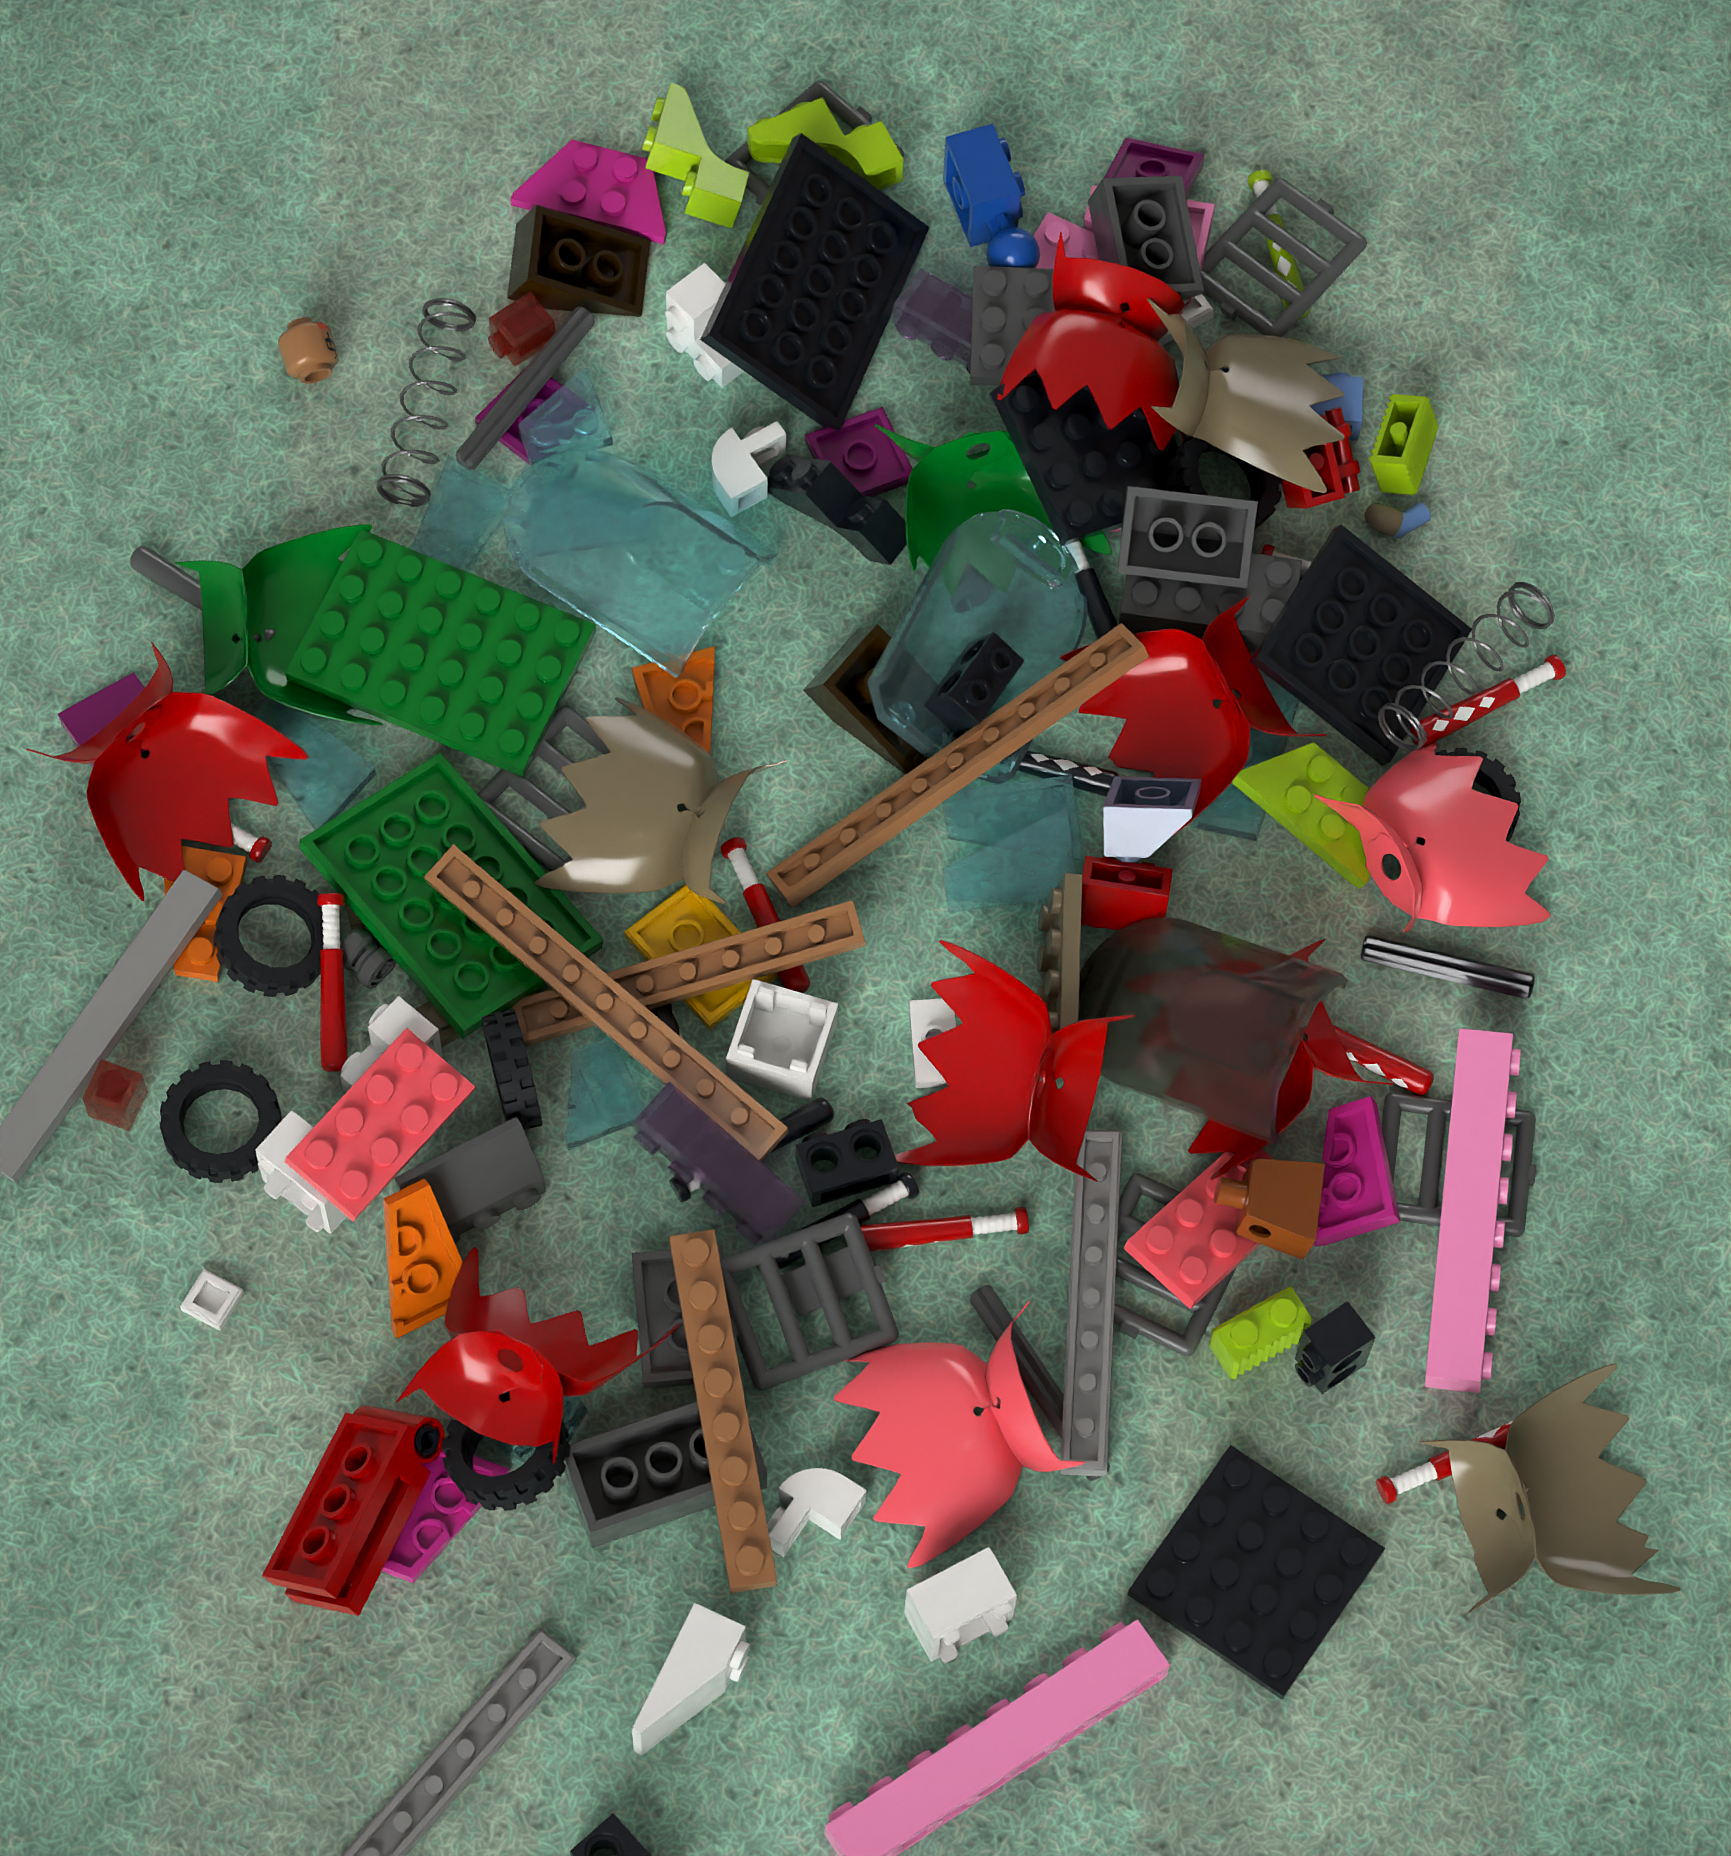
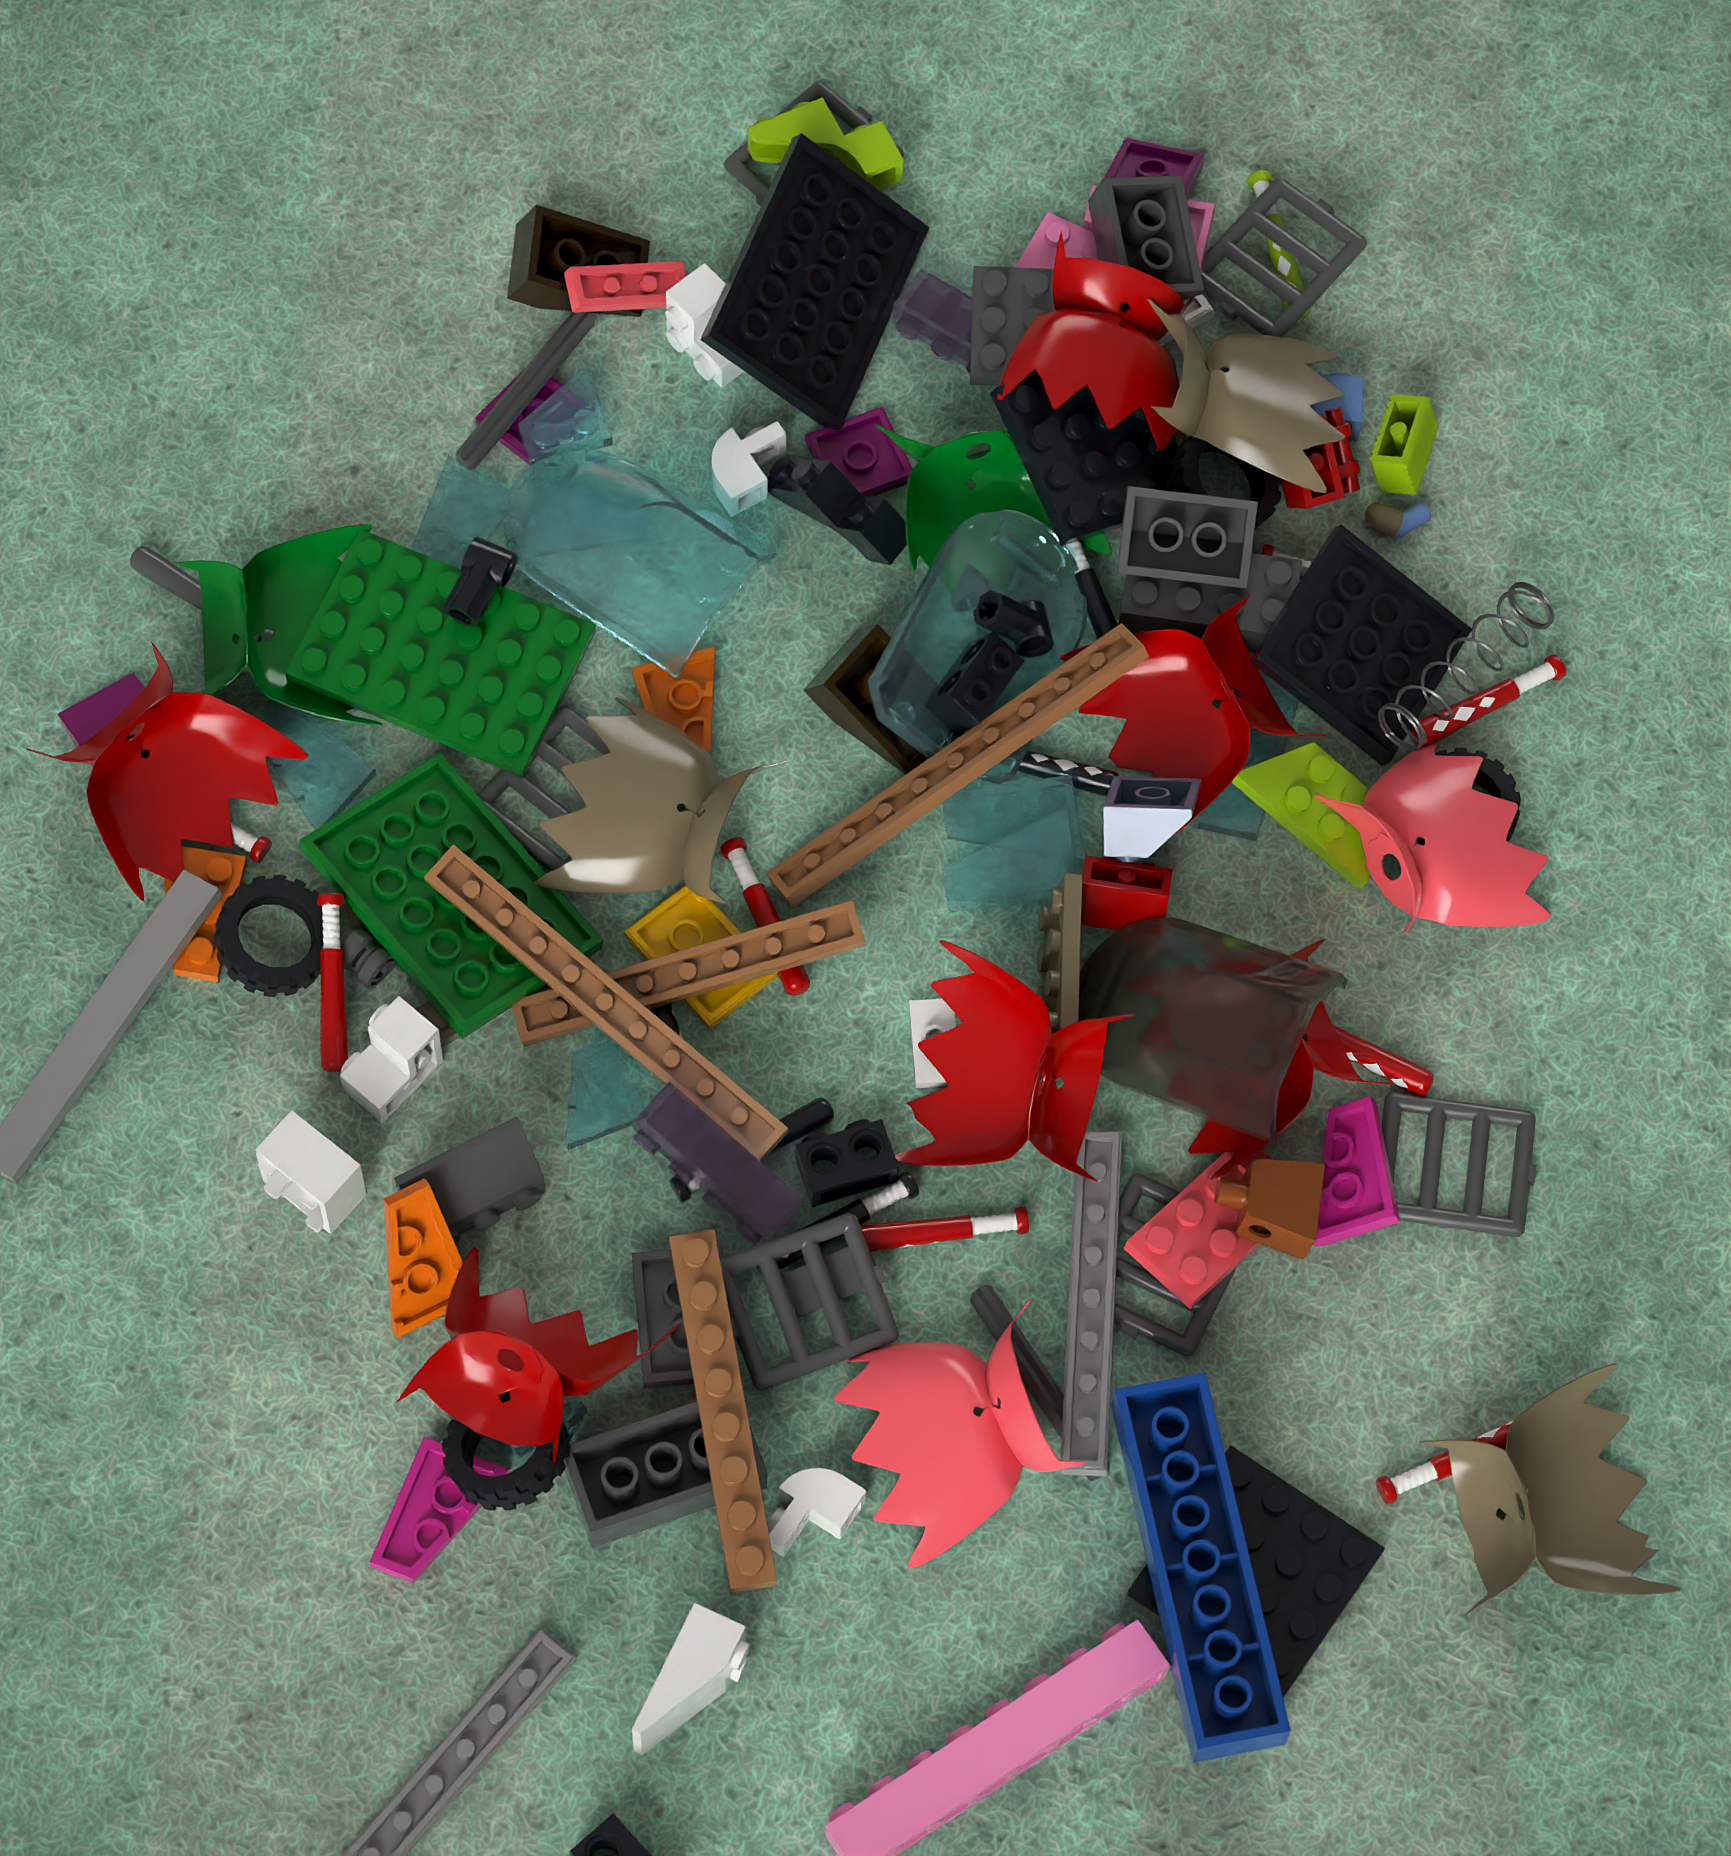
clear red brick [82,1059,148,1132] -> none
black tyre [160,1060,282,1183] -> none
white tile [180,1269,244,1331] -> none
red hinge [262,1405,445,1616] -> none
medium nougat head [278,317,338,384] -> none
coral plate [285,1028,475,1222] -> none
dark grey piece [376,298,476,507] -> none
black tyre [481,1009,543,1130] -> none
clear red brick [488,292,555,367] -> none
dark pink wing [511,140,666,244] -> none
lime arch [642,82,749,229] -> none
white container [726,979,838,1101] -> none
white container [904,1547,1017,1663] -> none
blue brick [943,124,1040,268] -> none
lime brick [1209,1286,1312,1379] -> none
black brick [1295,1301,1376,1394] -> none
black axle [1361,935,1535,999] -> none
bright pink brick [1425,1029,1521,1393] -> none
none -> black piece [443,536,518,627]
none -> coral plate [564,261,686,313]
none -> black piece [973,590,1054,658]
none -> blue brick [1111,1372,1291,1763]

